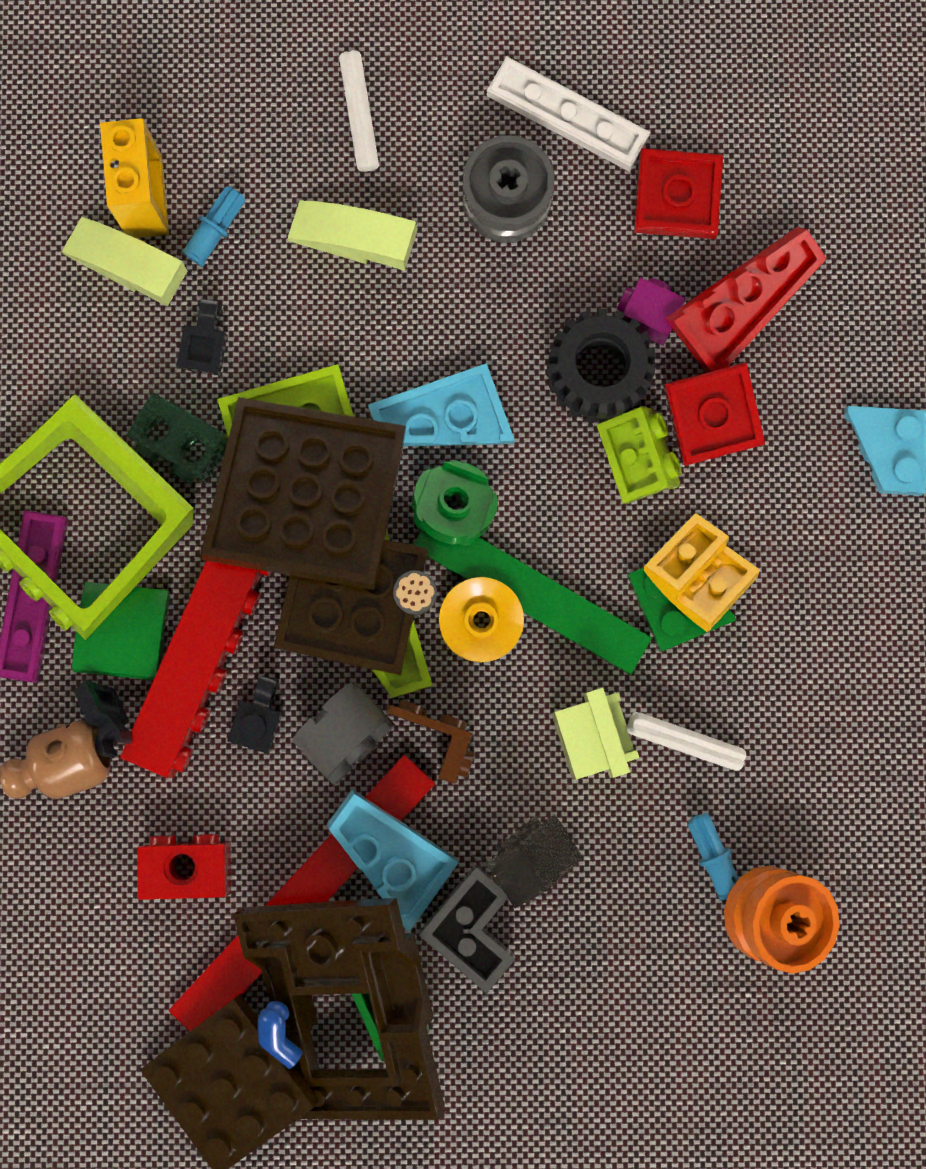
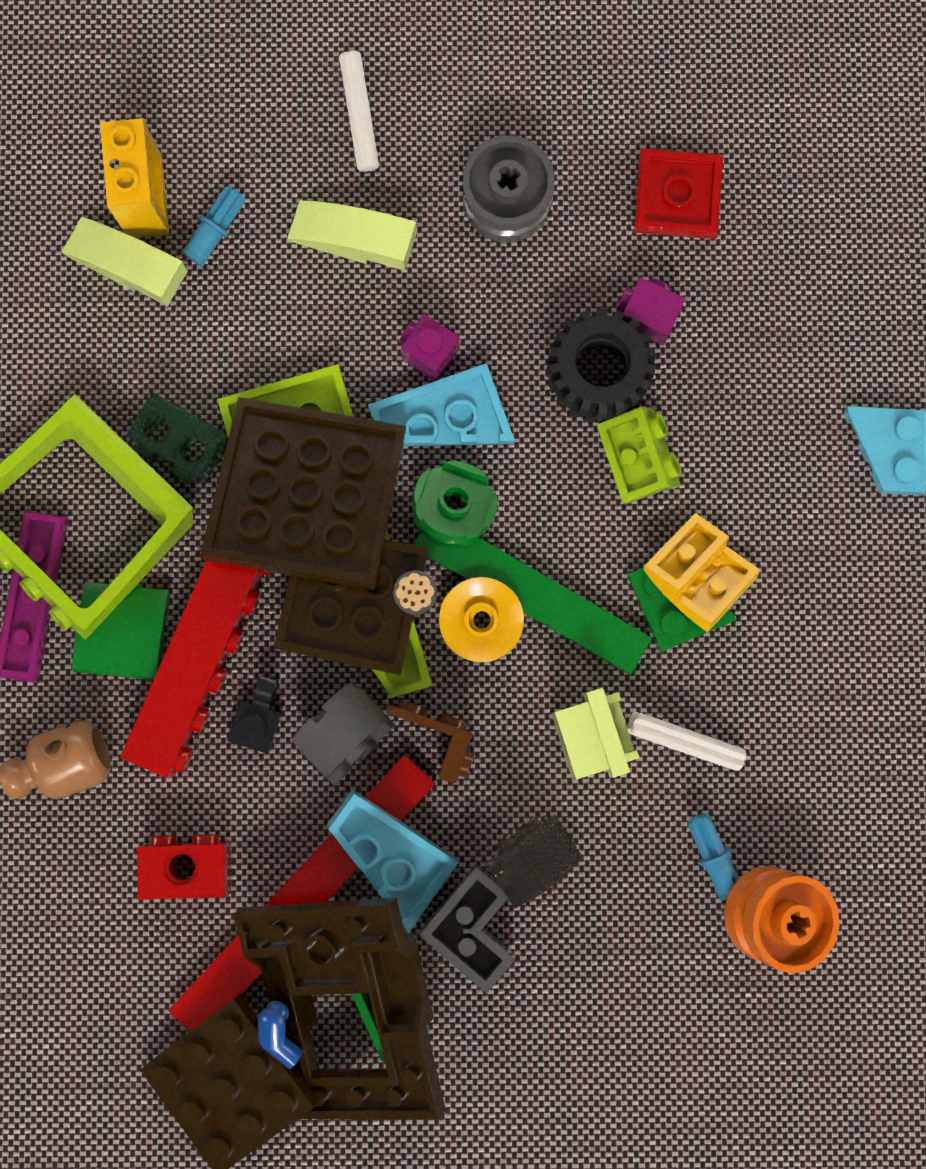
black plate [74,680,132,758] -> none
black plate [177,298,228,376] -> none
white tile [487,56,650,172] -> none
red plate [663,362,765,466] -> none
red wing [665,227,827,372] -> none
none -> magenta brick [399,314,460,381]

